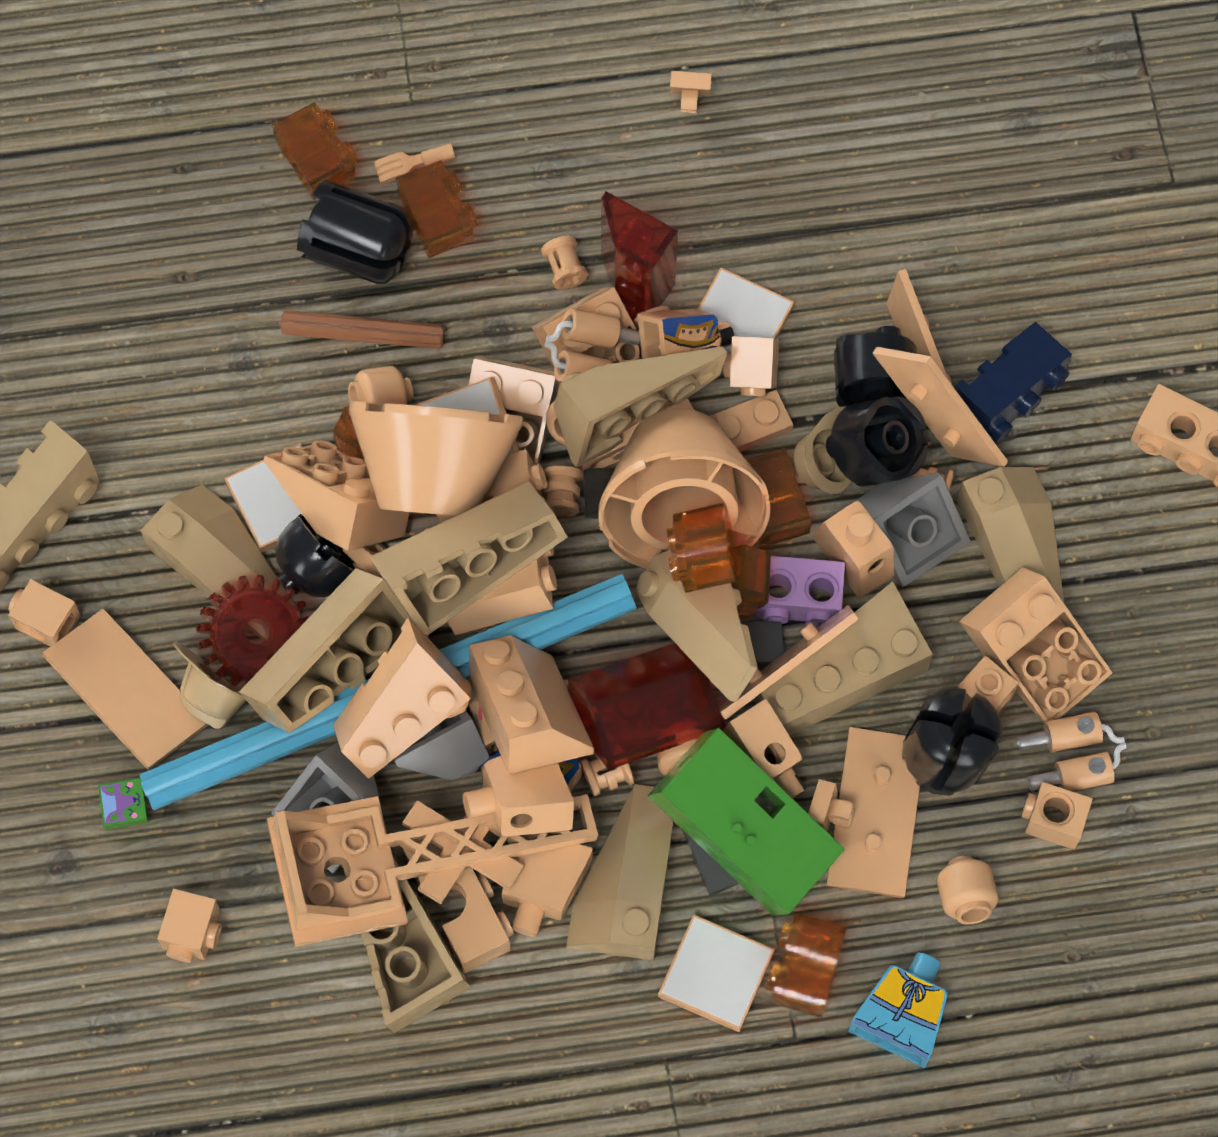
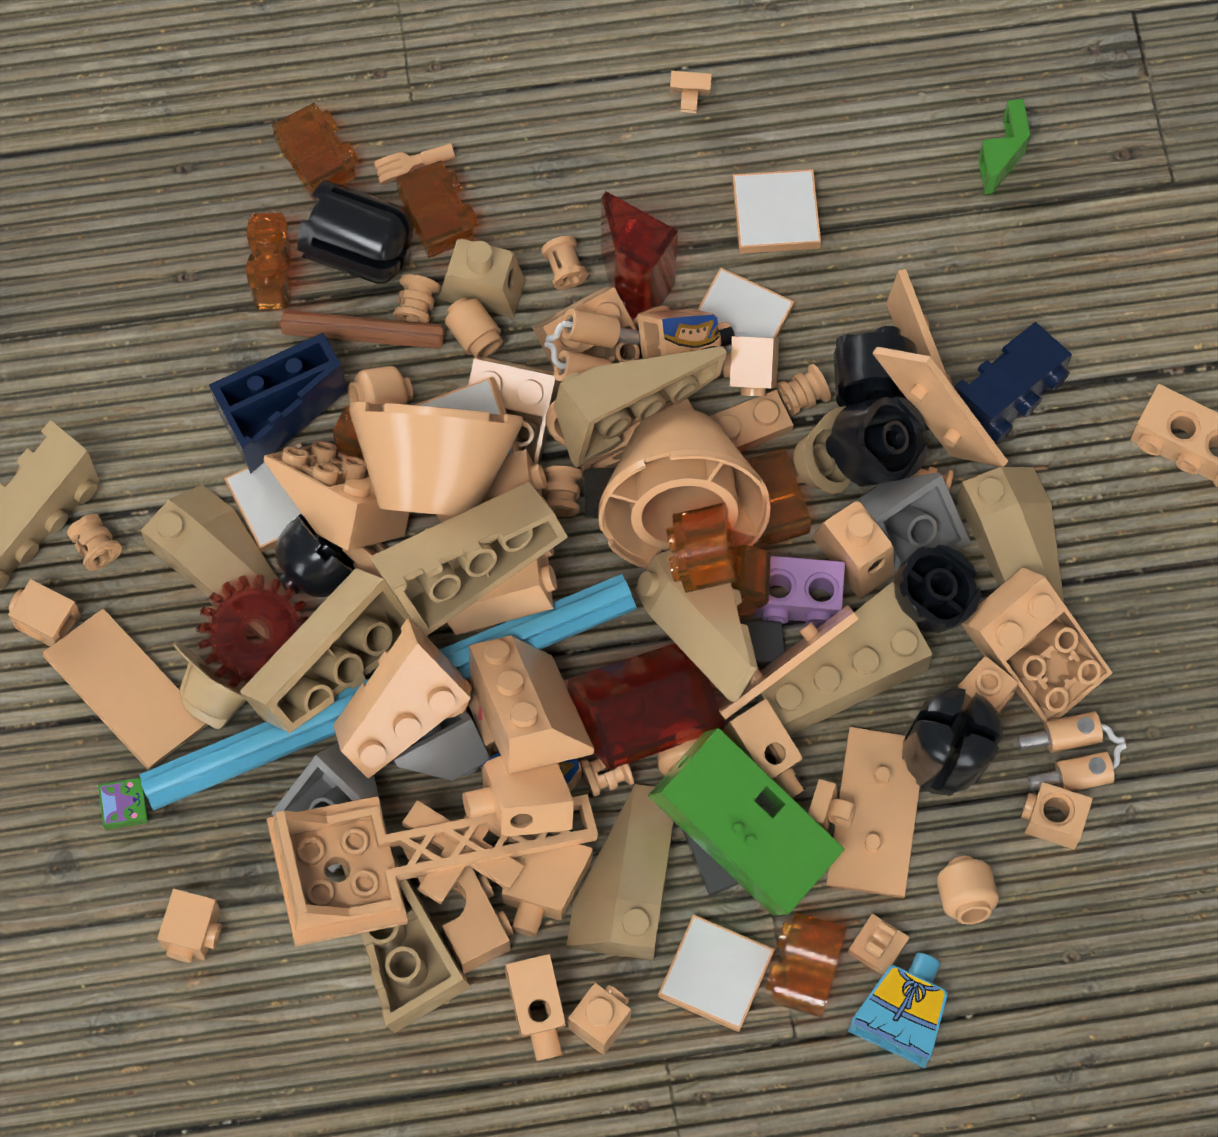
none -> light nougat bush [67,513,122,571]
none -> dark blue wedge [209,333,347,474]
none -> clear orange brick [246,213,292,309]
none -> light nougat bush [393,274,440,323]
none -> tan torso [439,239,525,318]
none -> light nougat brick [445,297,503,358]
none -> light nougat torso [504,954,566,1062]
none -> light nougat brick [568,983,631,1055]
none -> white tile [732,169,821,254]
none -> light nougat bush [777,364,831,417]
none -> light nougat tile [848,913,910,976]
none -> black cylinder [893,545,981,633]
none -> bright green slope [978,99,1030,195]

